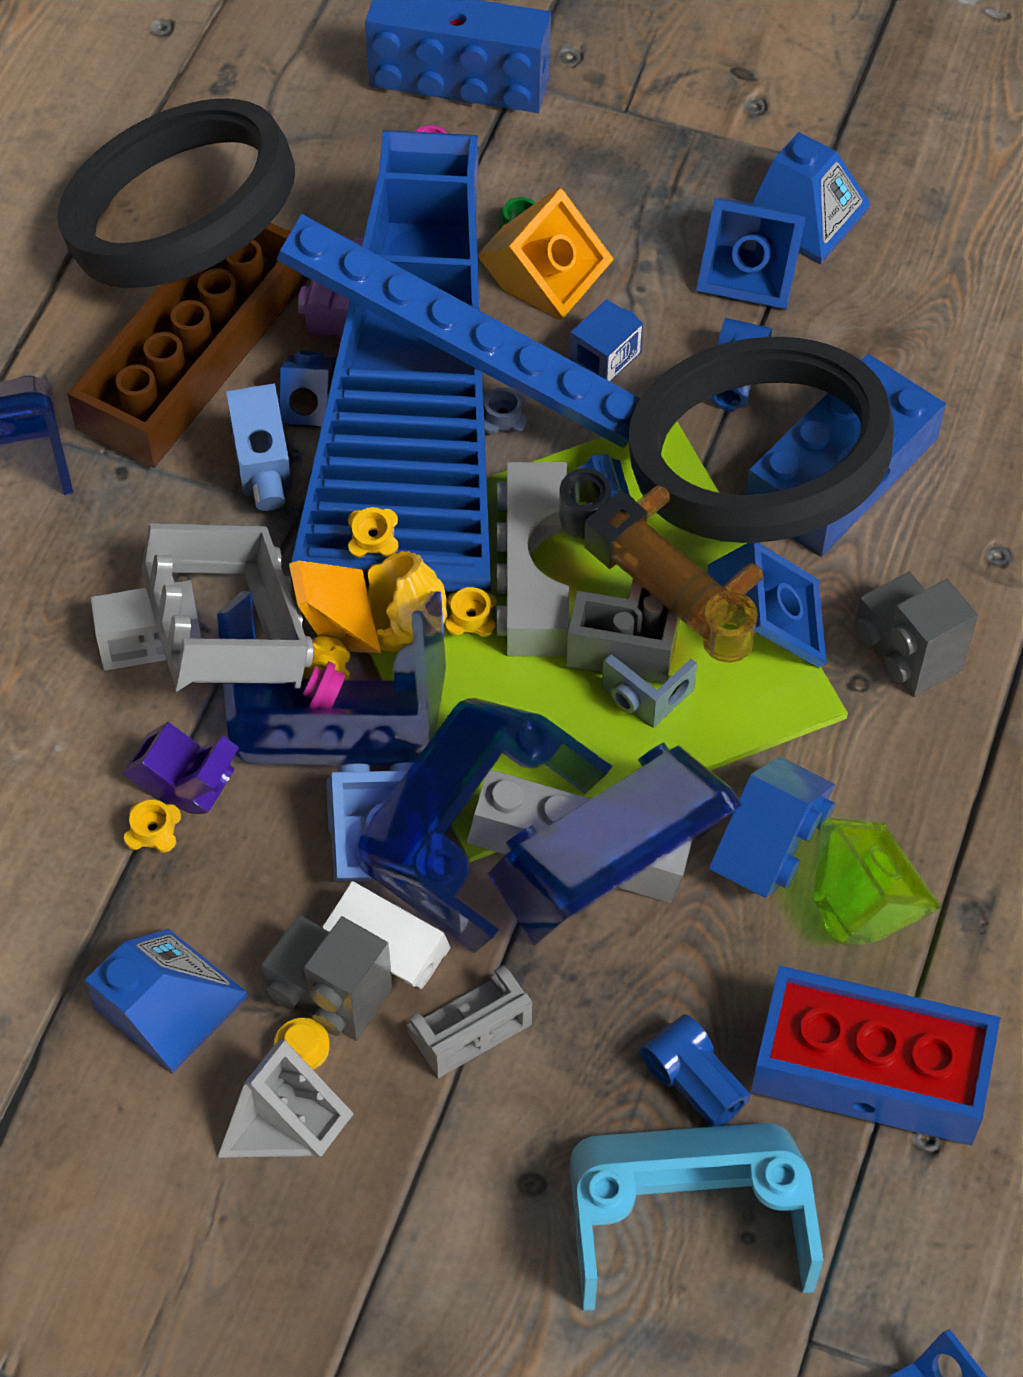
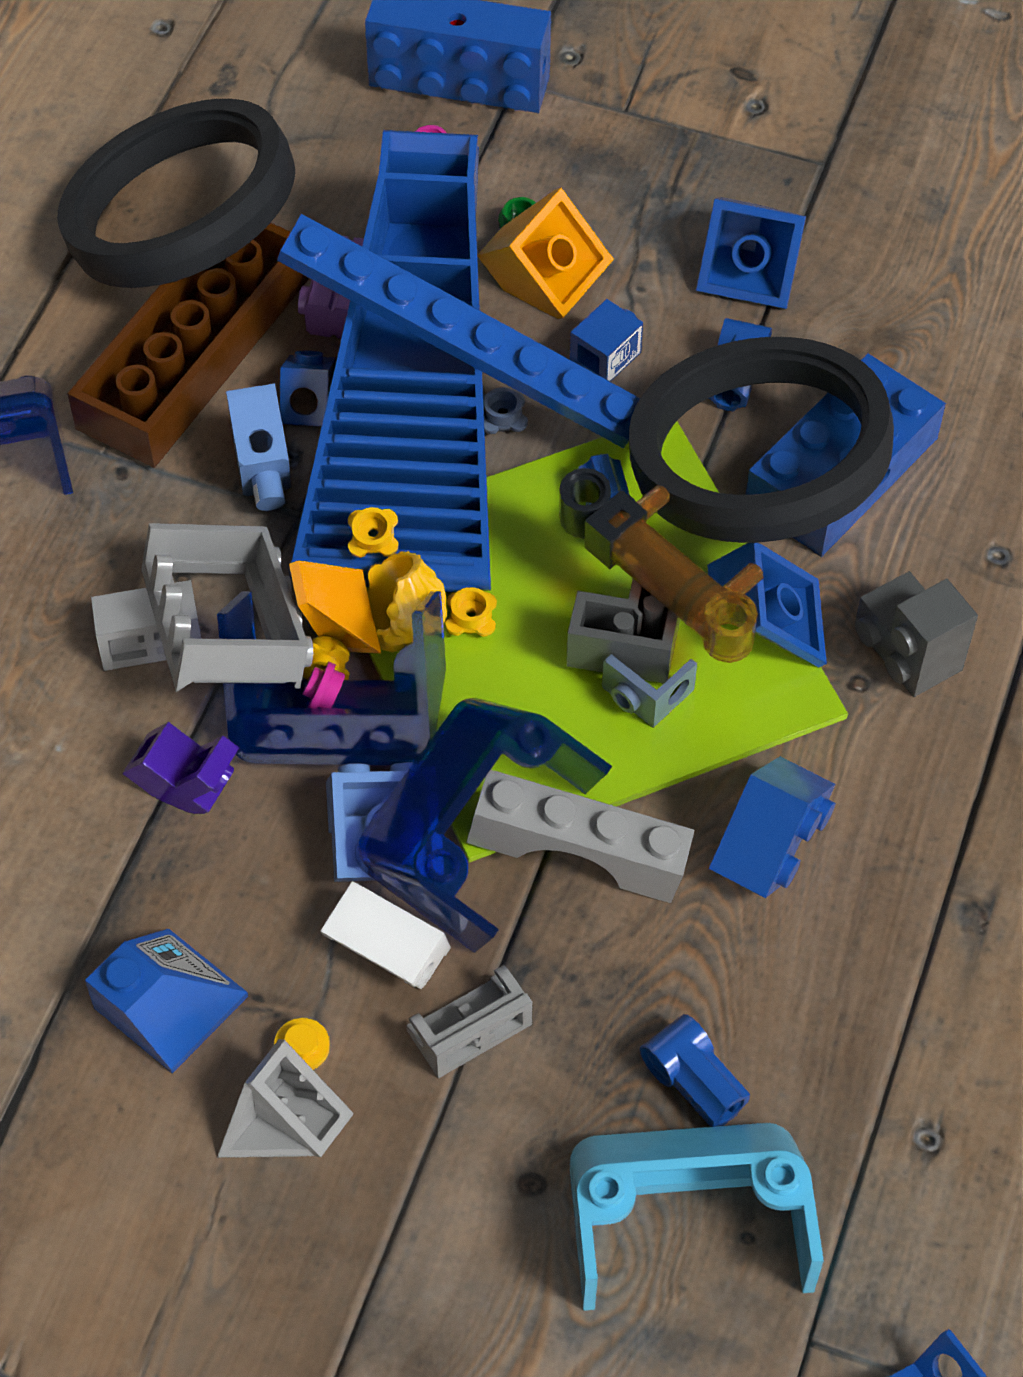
yellow plate [124,800,181,853] -> none
dark grey brick [262,915,393,1041] -> none
clear blue windscreen [487,742,742,946] -> none
light grey arch [497,462,569,656] -> none
brick [751,965,1001,1145] -> none
blue slope [752,132,870,264] -> none
clear neon green slope [813,818,941,945] -> none

